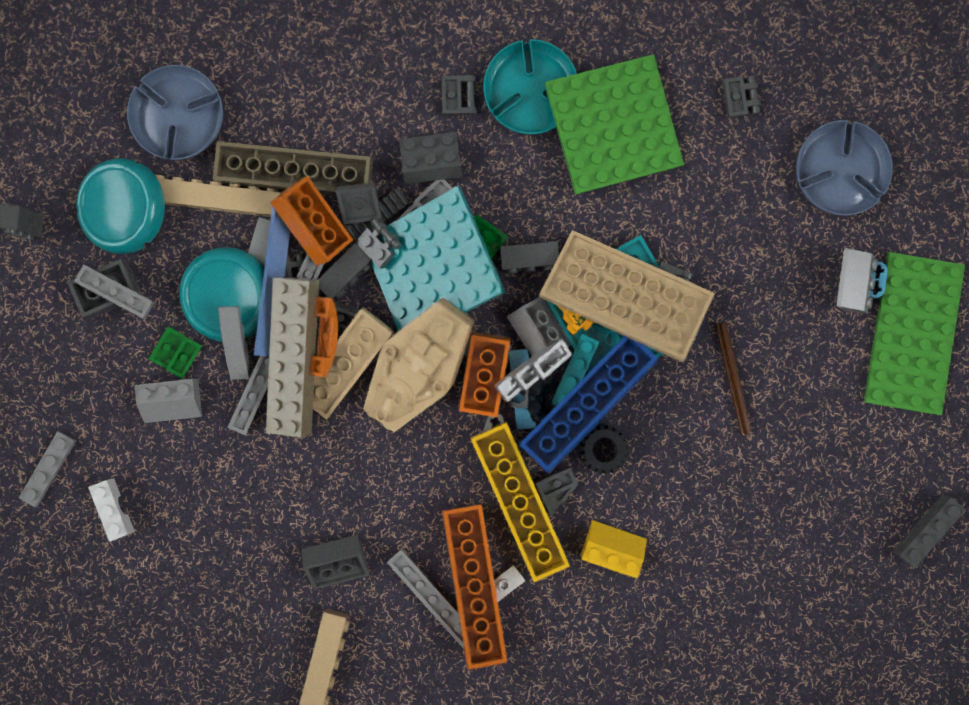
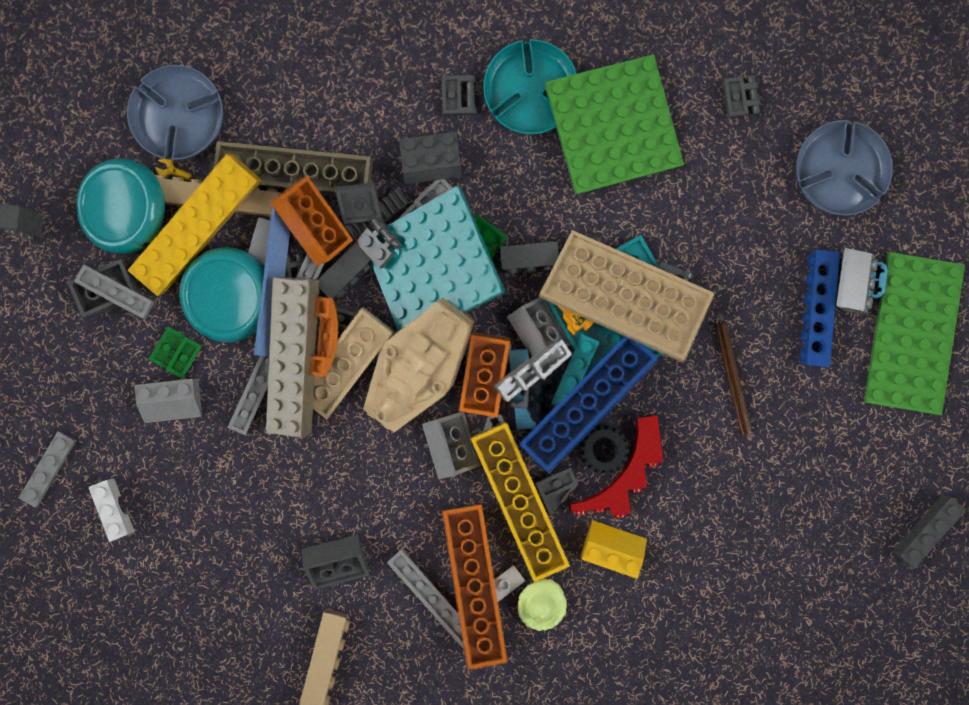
light grey slope [218,306,250,380] -> none
none -> yellow brick [128,154,262,297]
none -> yellow bar [155,159,192,181]
none -> light grey slope [422,412,480,479]
none -> yellowish green piece [517,578,567,631]
none -> red arch [570,415,663,518]
none -> blue brick [799,250,840,367]

